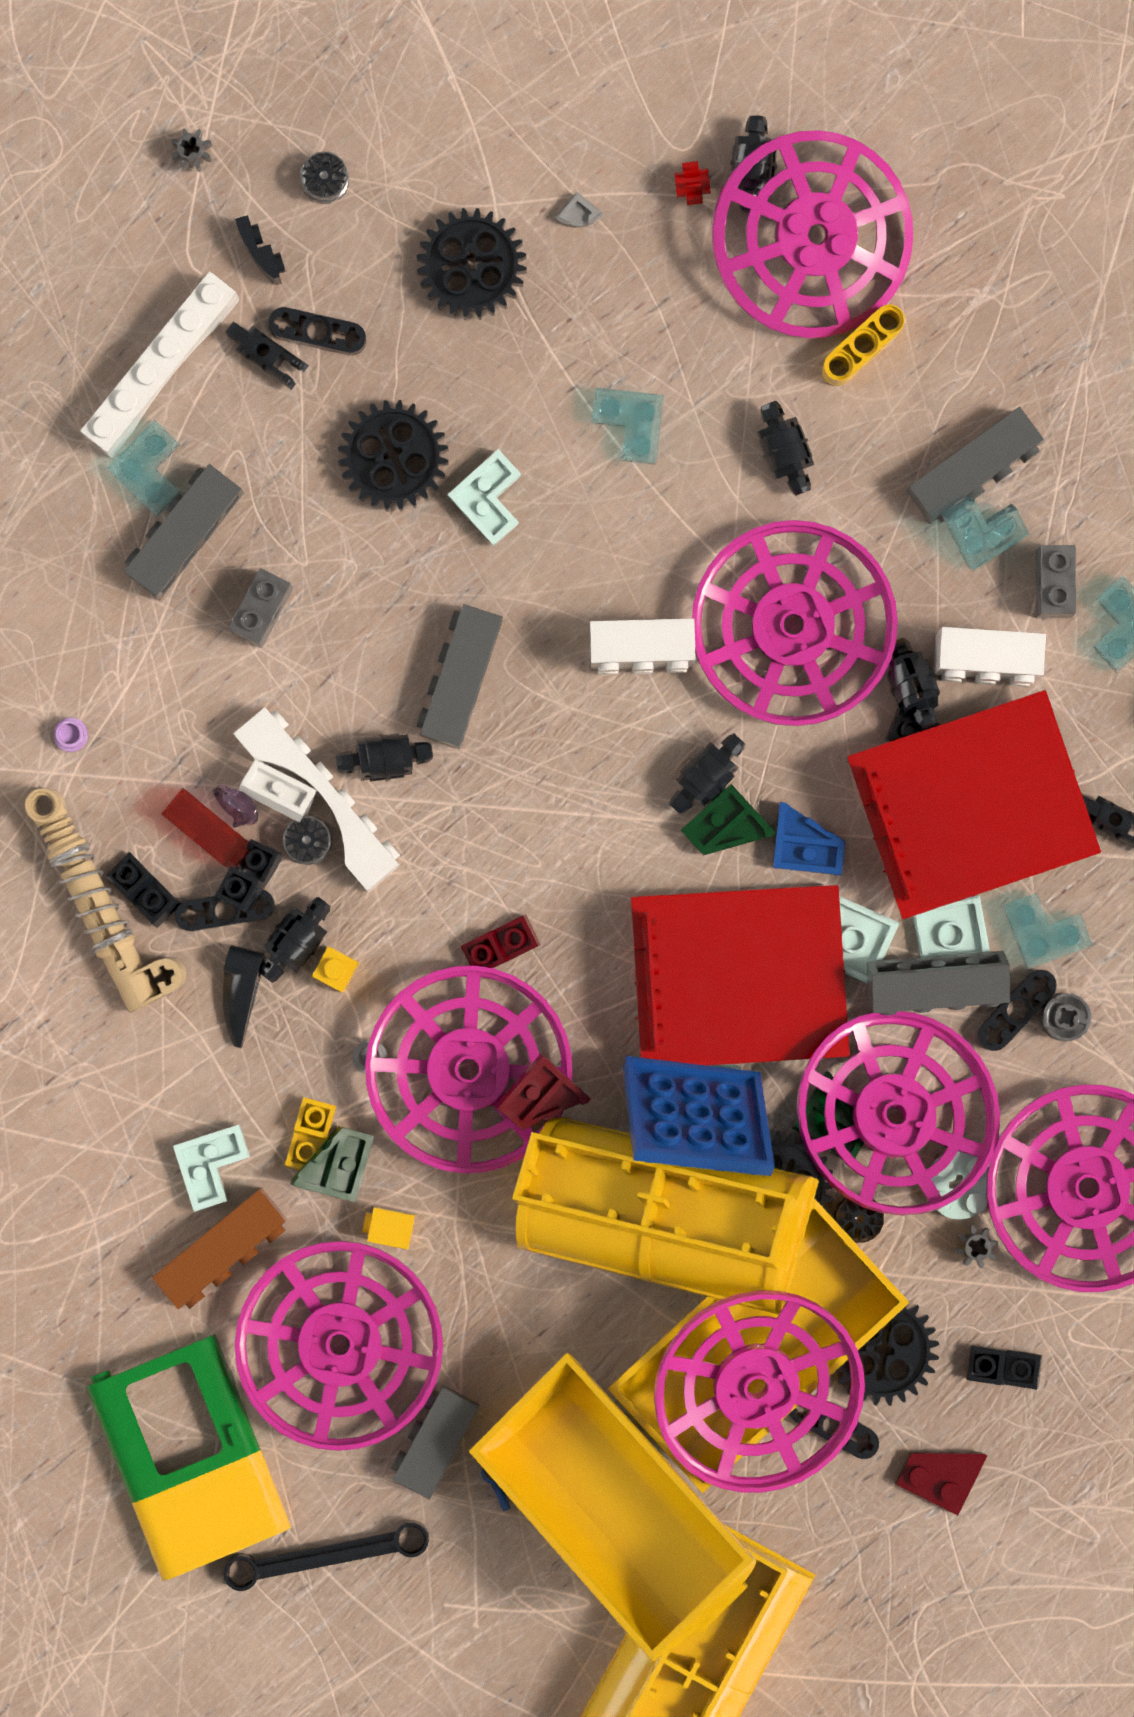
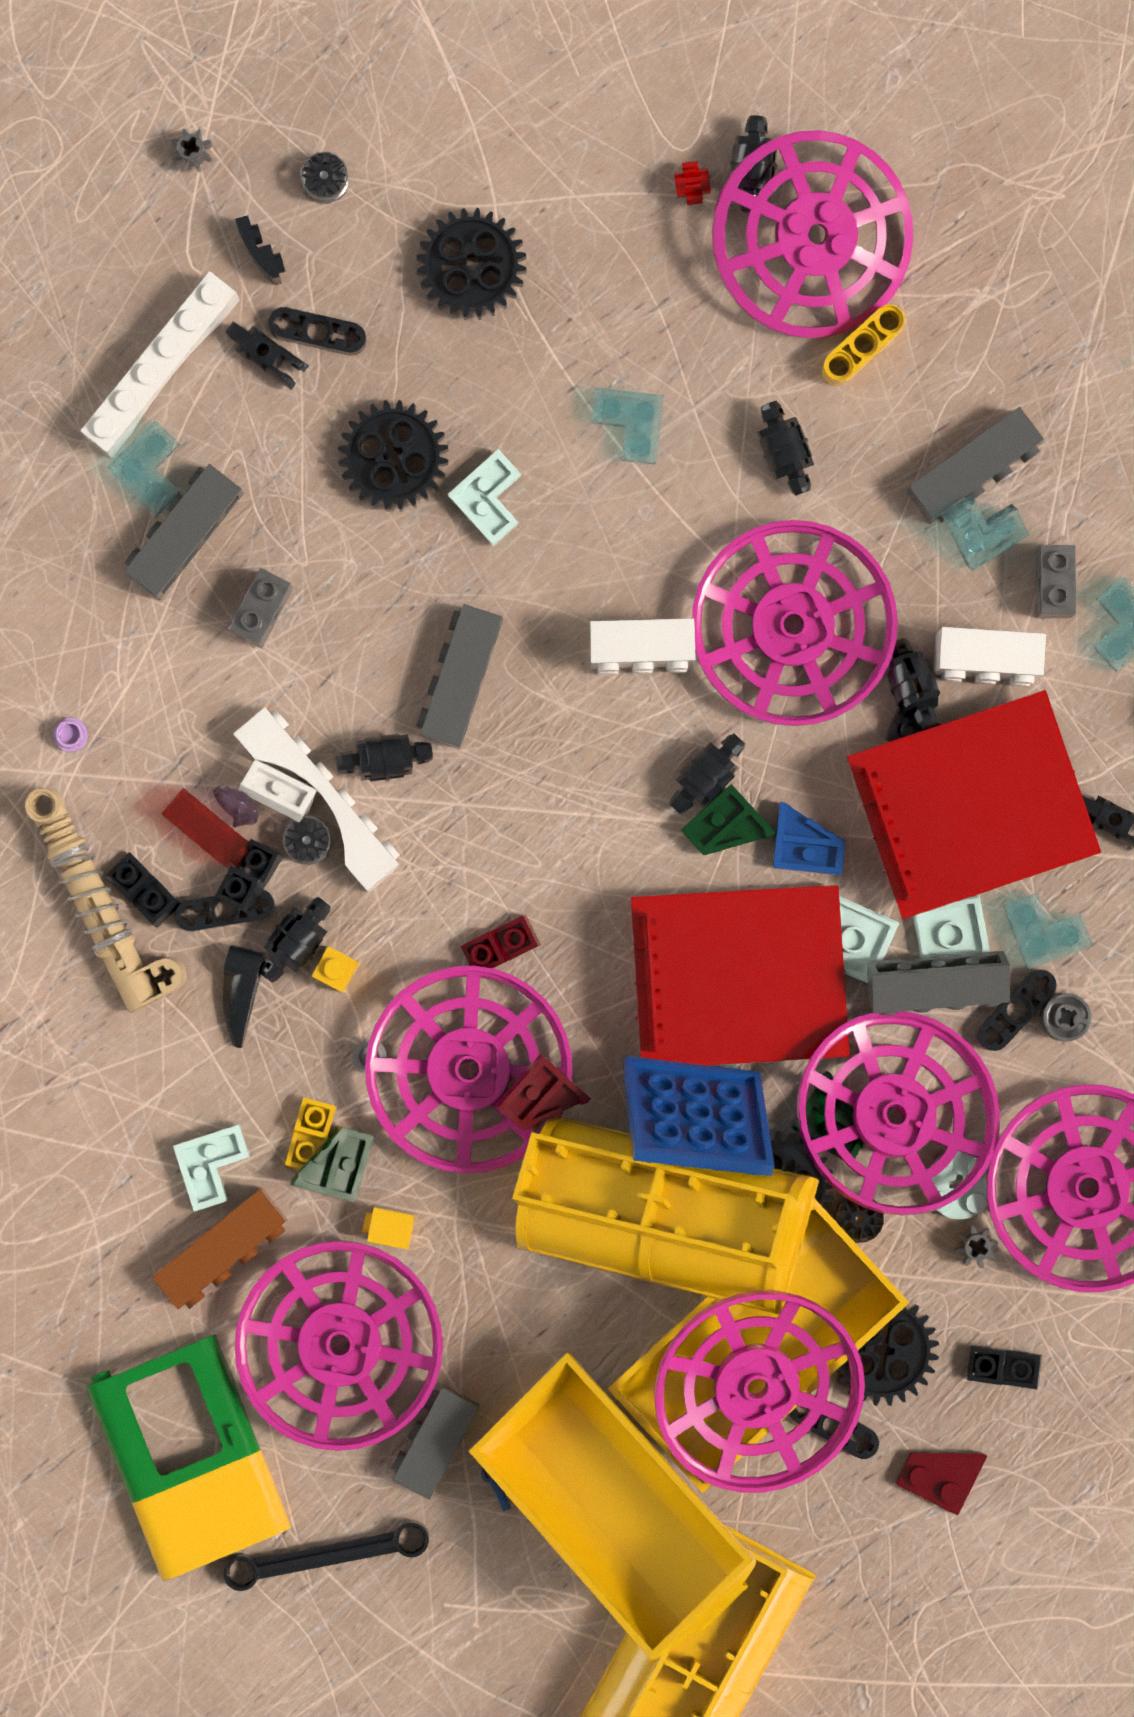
light grey tile [555,192,603,228] -> none

